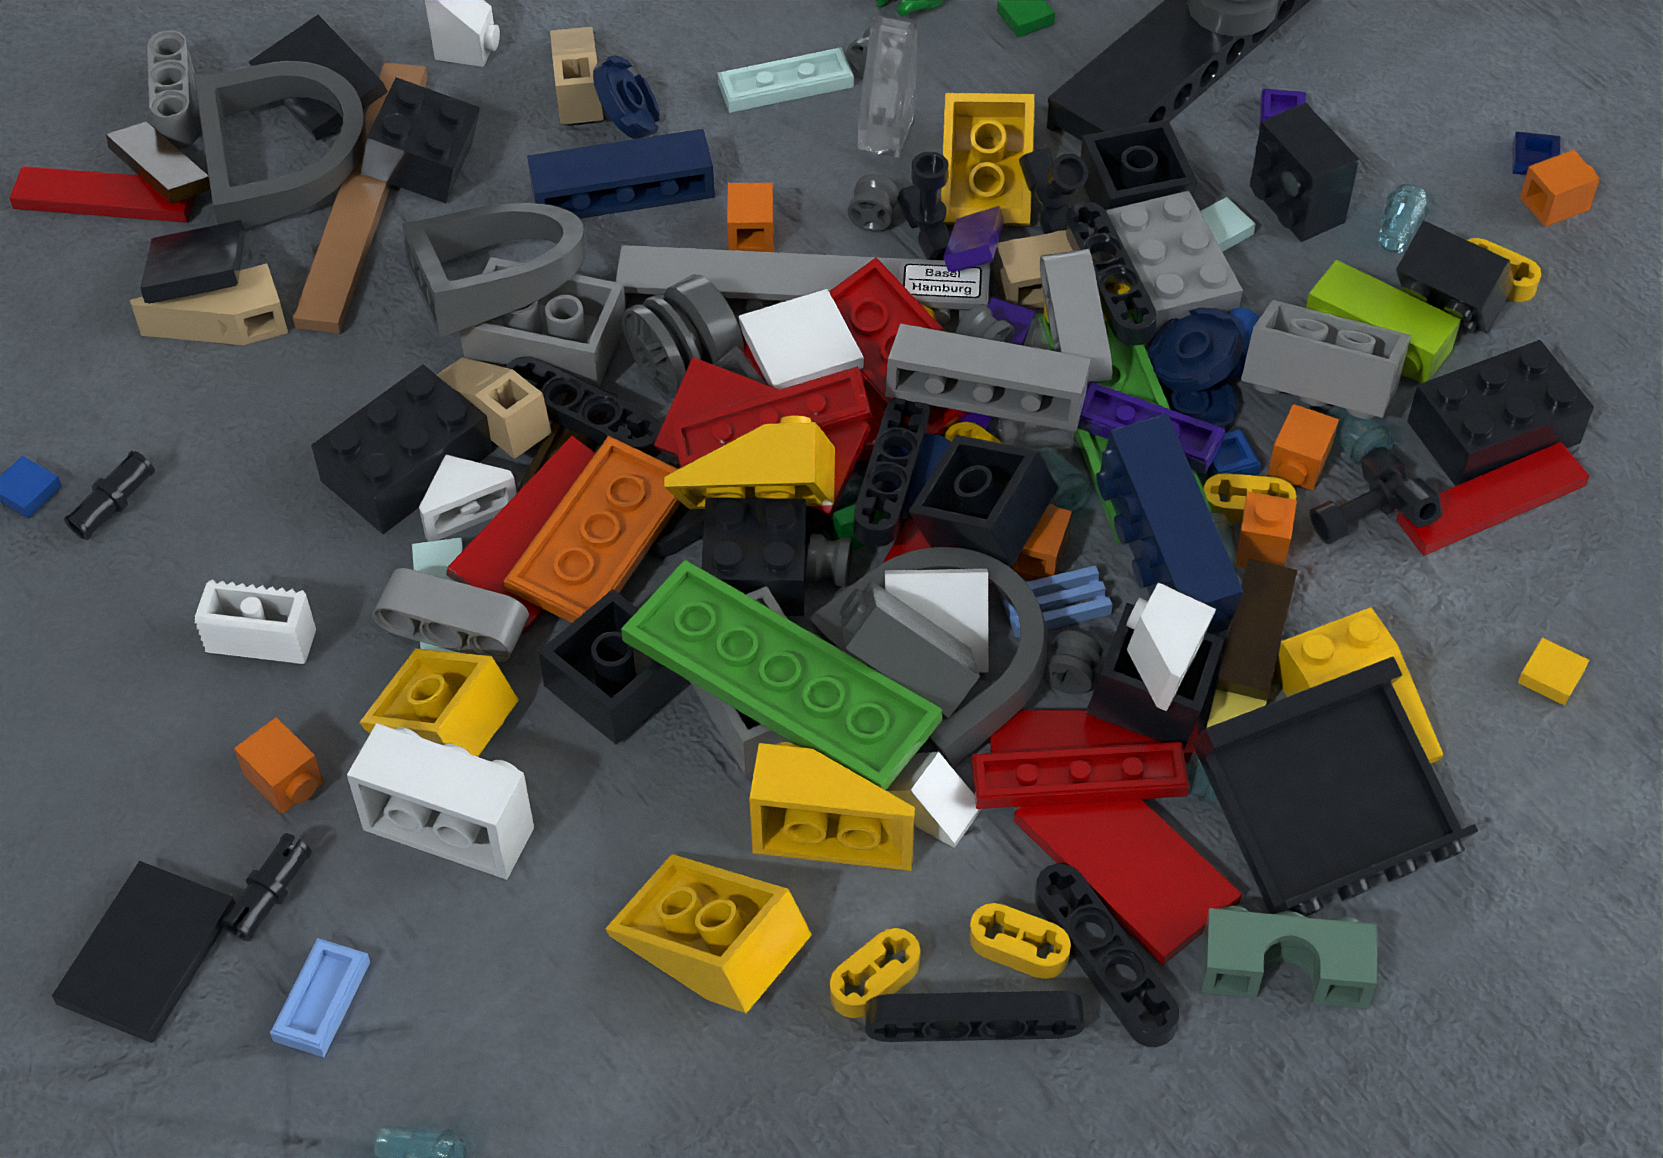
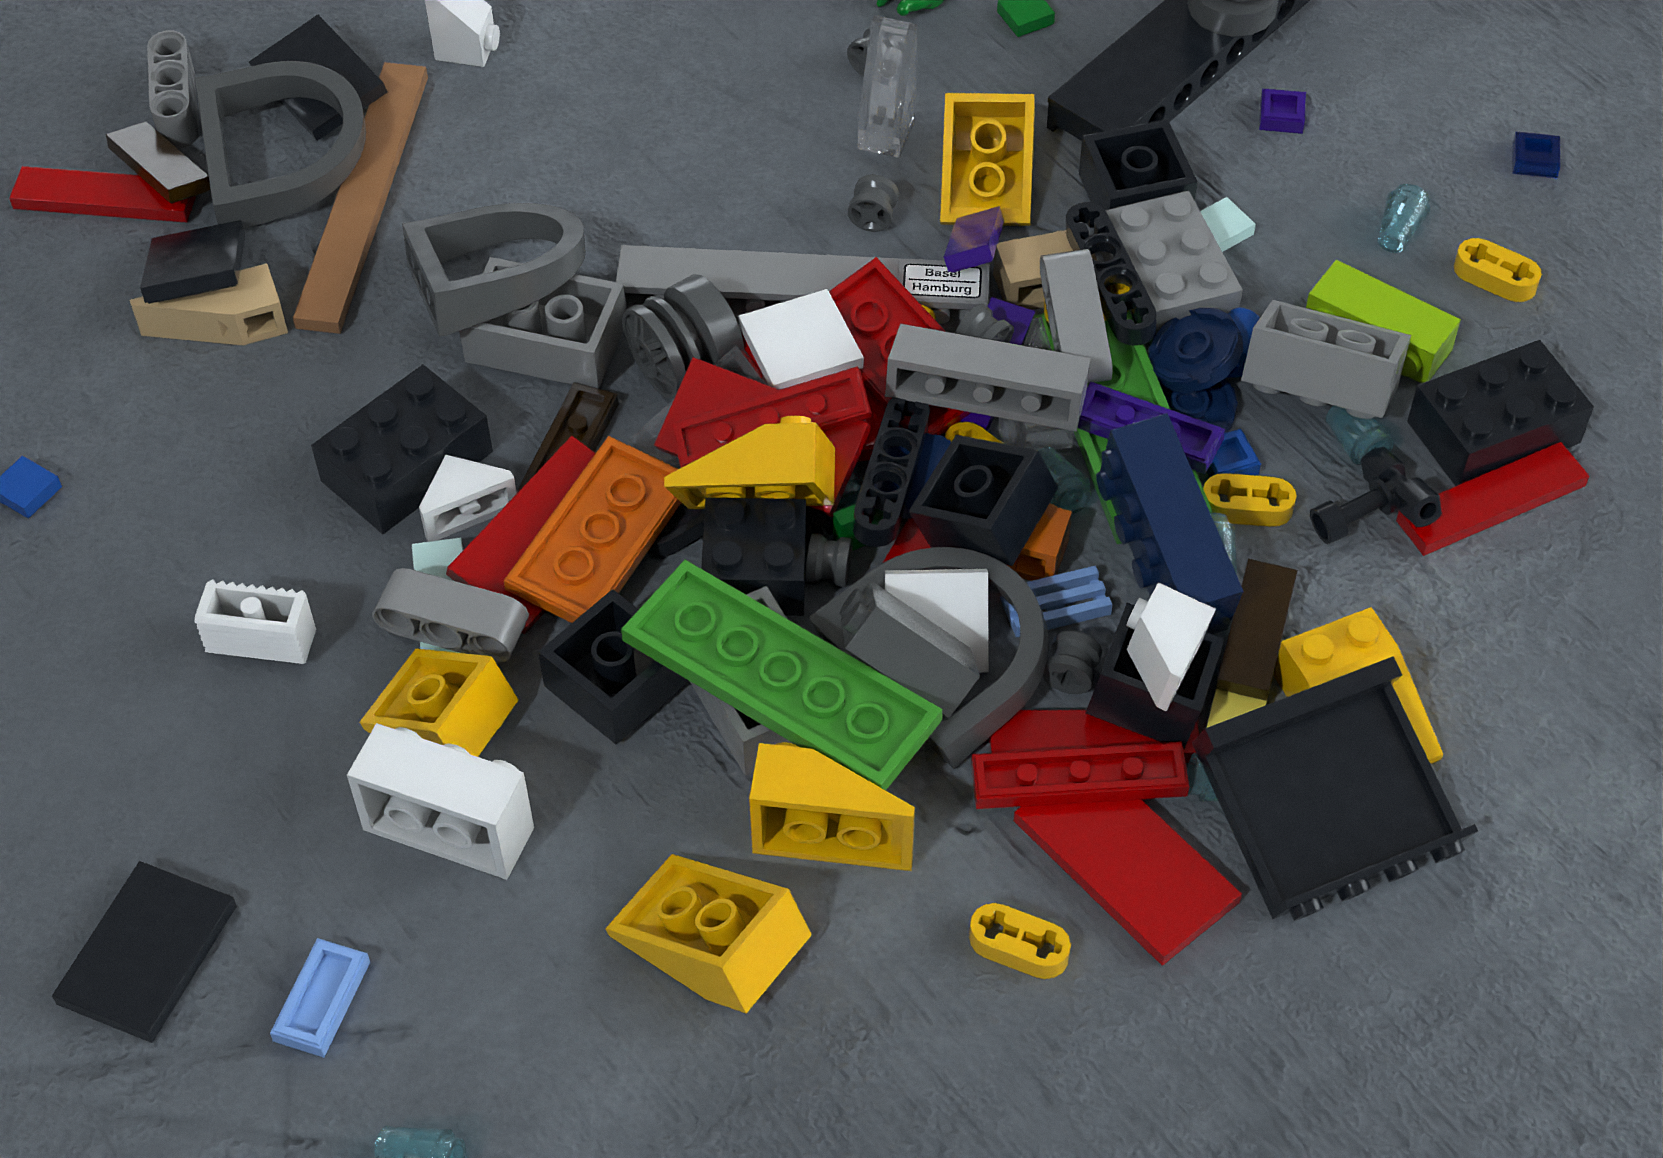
black pin [64,450,155,540] -> none
black pin [221,833,312,942] -> none
orange brick [234,717,324,814] -> none
black brick [361,77,480,204] -> none
tan slope [437,357,552,459] -> none
black beam [505,356,661,458] -> none
dark blue brick [527,129,715,219] -> none
tan slope [550,27,604,125] -> none
dark blue tile [593,55,660,139] -> none
light aqua tile [718,47,854,113] -> none
orange brick [727,183,774,252] -> none
yellow beam [830,928,920,1018] -> none
black beam [865,991,1085,1042] -> none
white slope [886,752,982,848] -> none
black bar [898,152,951,261] -> none
black bar [1019,148,1088,234] -> none
black beam [1035,864,1179,1047] -> none
sand green arch [1201,906,1377,1009] -> none
orange brick [1234,492,1297,568] -> none
black brick [1250,102,1359,242] -> none
orange brick [1267,404,1339,491] -> none
black brick [1396,220,1514,334] -> none
yellow tile [1518,637,1590,706] -> none
orange brick [1520,150,1600,227] -> none

